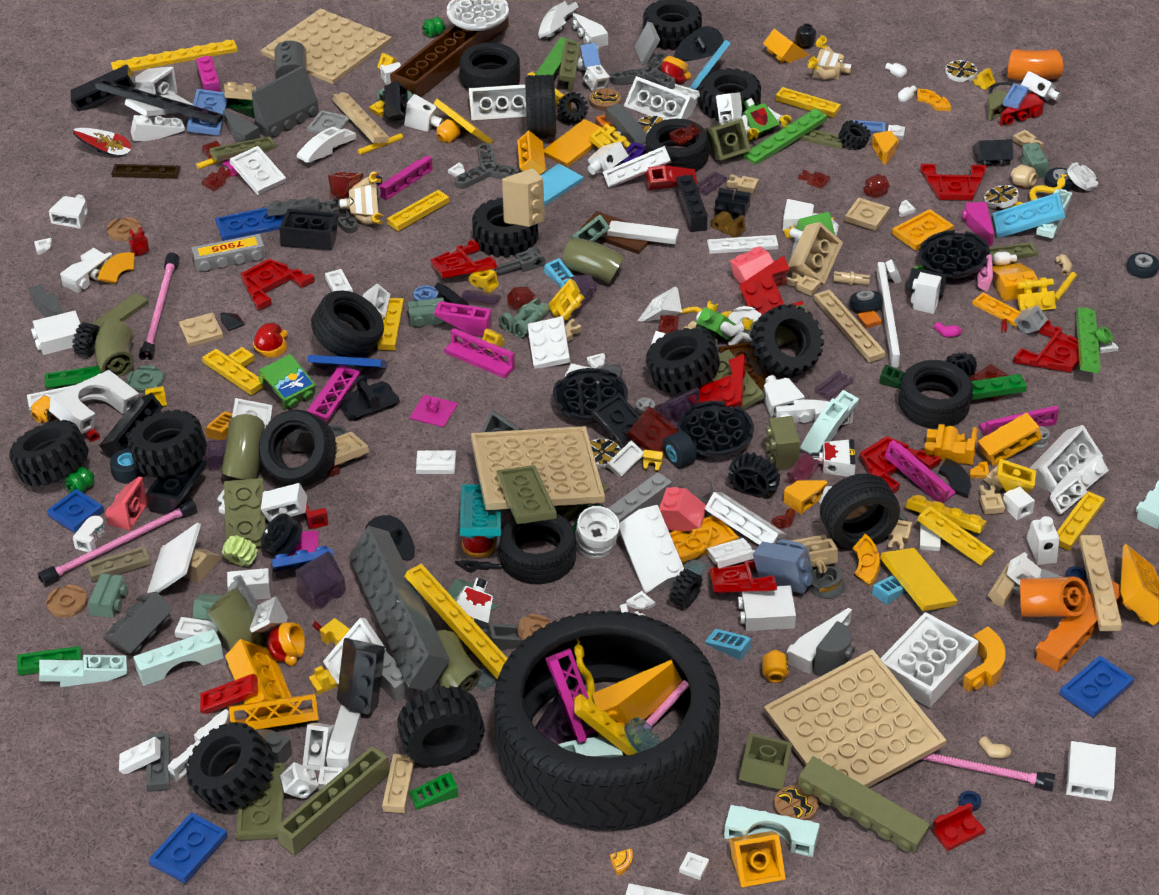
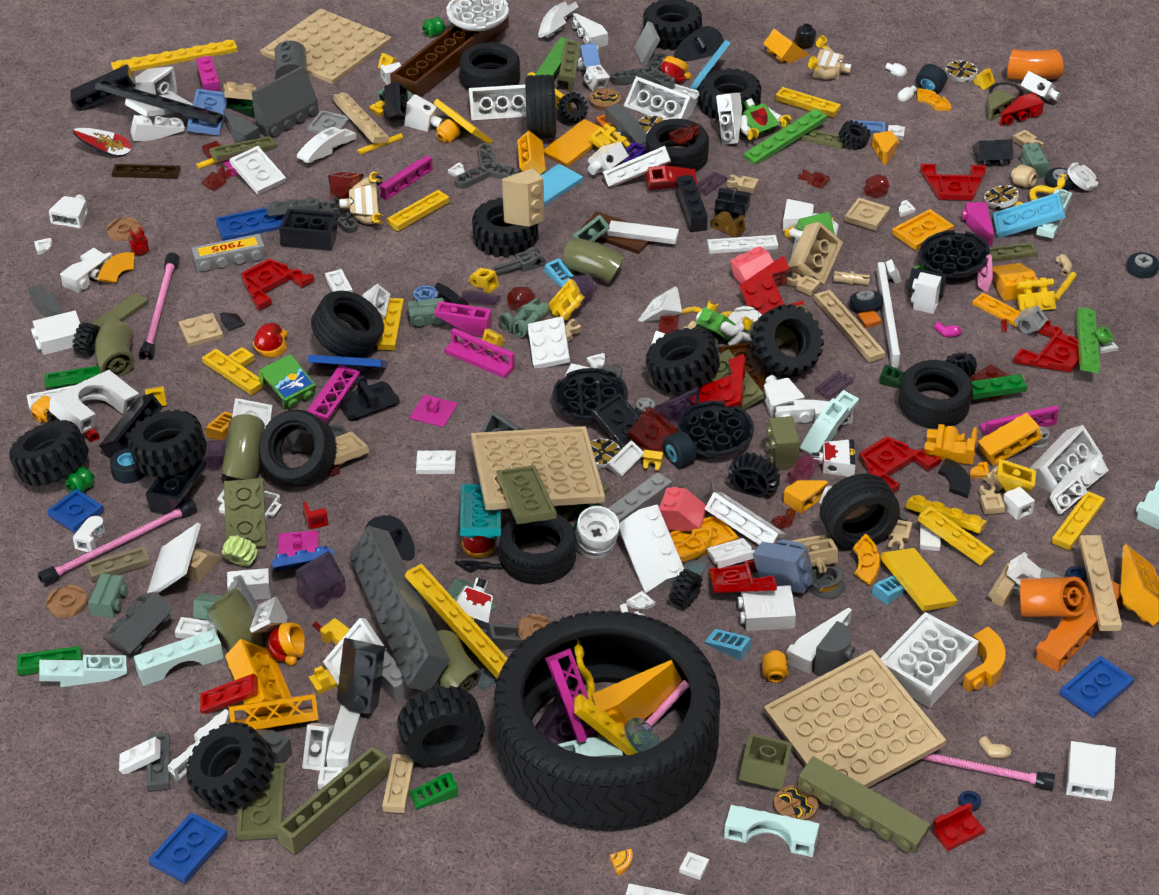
coral slope [106,477,148,530] -> none
sand green tile [127,365,164,393] -> none
white brick [261,483,307,522] -> none
black wheel [261,513,302,556] -> none
white brick [280,762,318,799] -> none
red wing [430,239,497,278] -> none
olive brick [706,118,751,160] -> none
light orange slope [729,831,786,887] -> none
dark pink fence [885,440,956,504] -> none
white cylinder [992,252,1017,266] -> none
medium blue tile [1003,84,1029,109] -> none
white torso [1027,516,1059,565] -> none
none -> black wheel [915,64,947,93]

